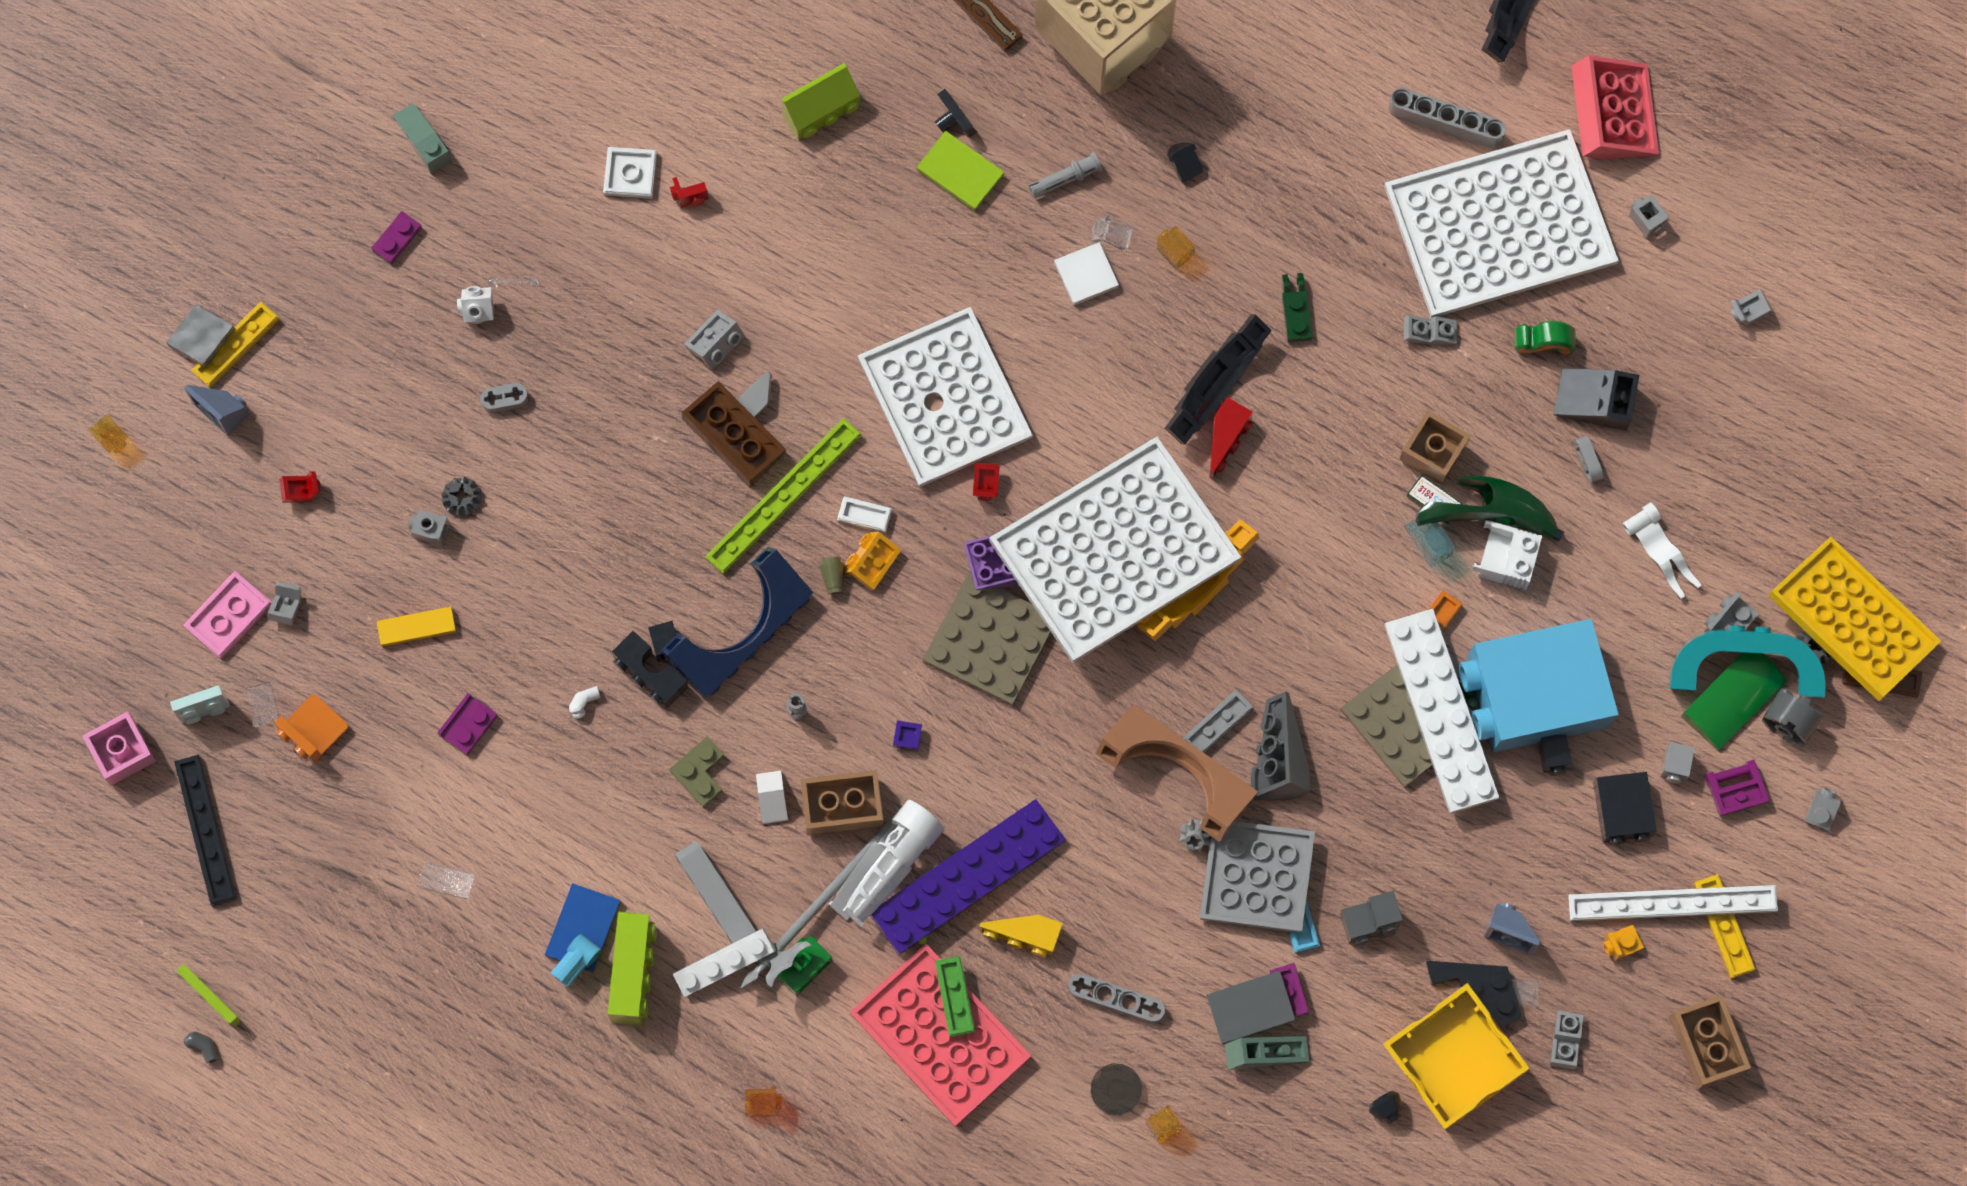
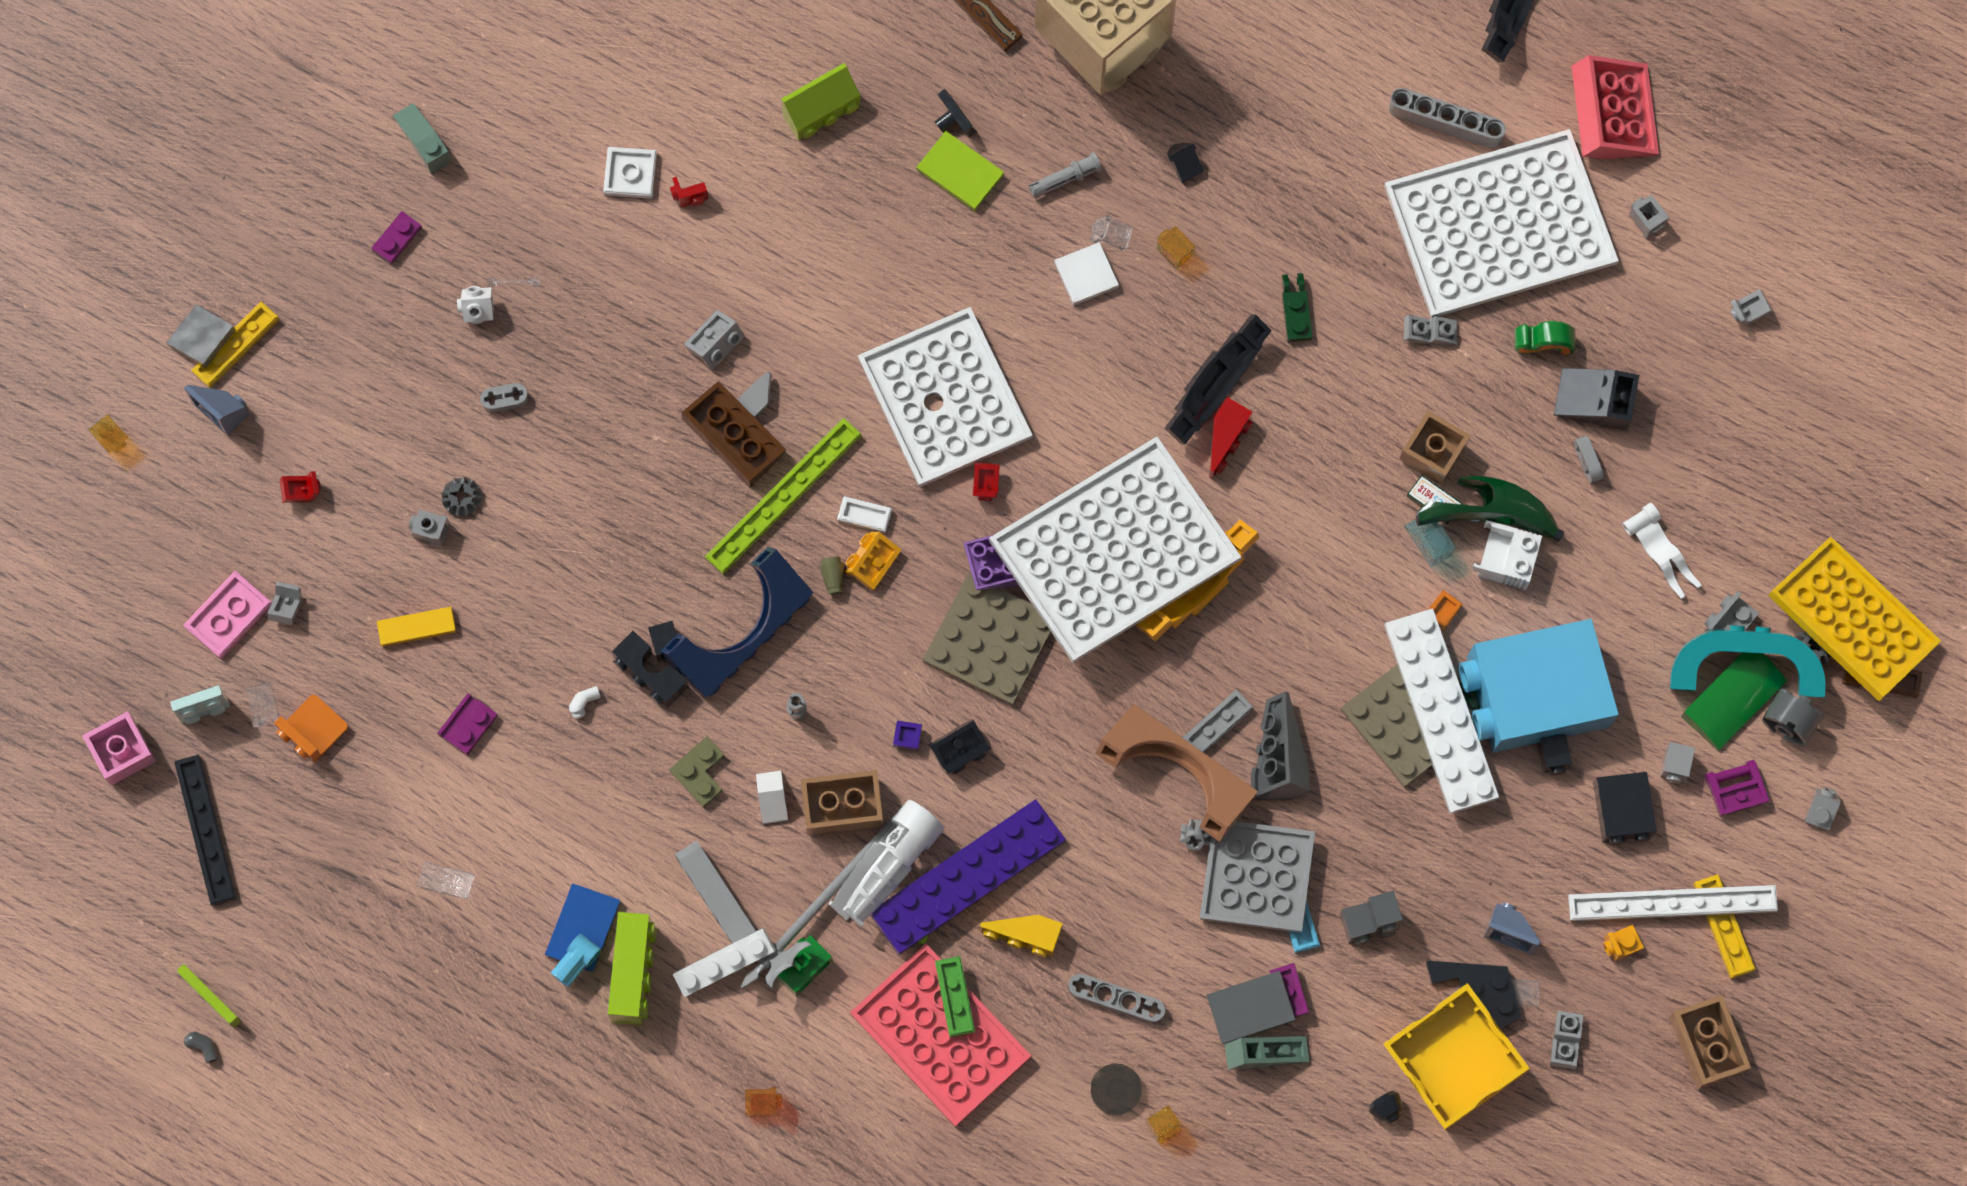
none -> black bracket [928,719,991,774]

